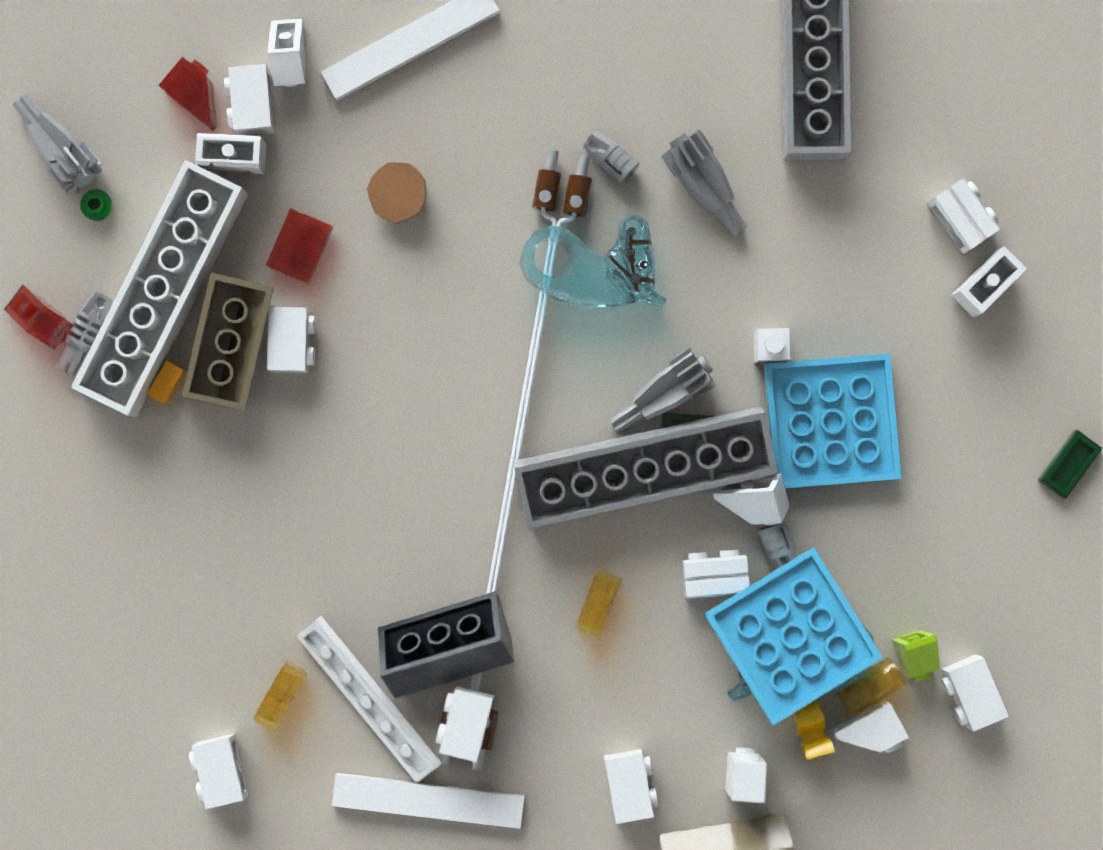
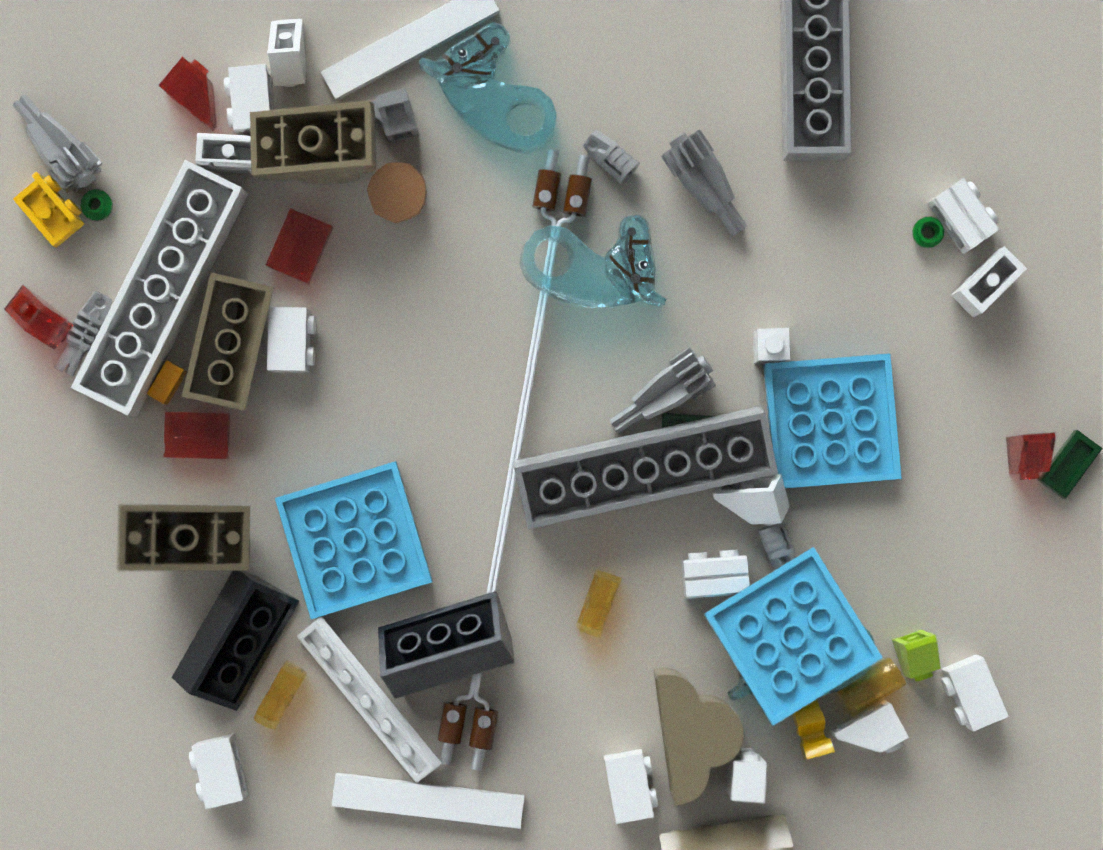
white brick [436,686,494,762] -> none
none -> yellow bracket [13,172,85,248]
none -> dark tan brick [117,505,250,571]
none -> clear red plate [163,412,230,459]
none -> black slope [171,570,299,711]
none -> dark tan brick [250,100,376,184]
none -> medium azure plate [275,461,433,619]
none -> light grey brick [372,88,419,143]
none -> clear light blue animal [419,22,557,154]
none -> dark tan brick [653,668,744,806]
none -> green plate [912,216,944,248]
none -> clear red slope [1006,432,1056,480]

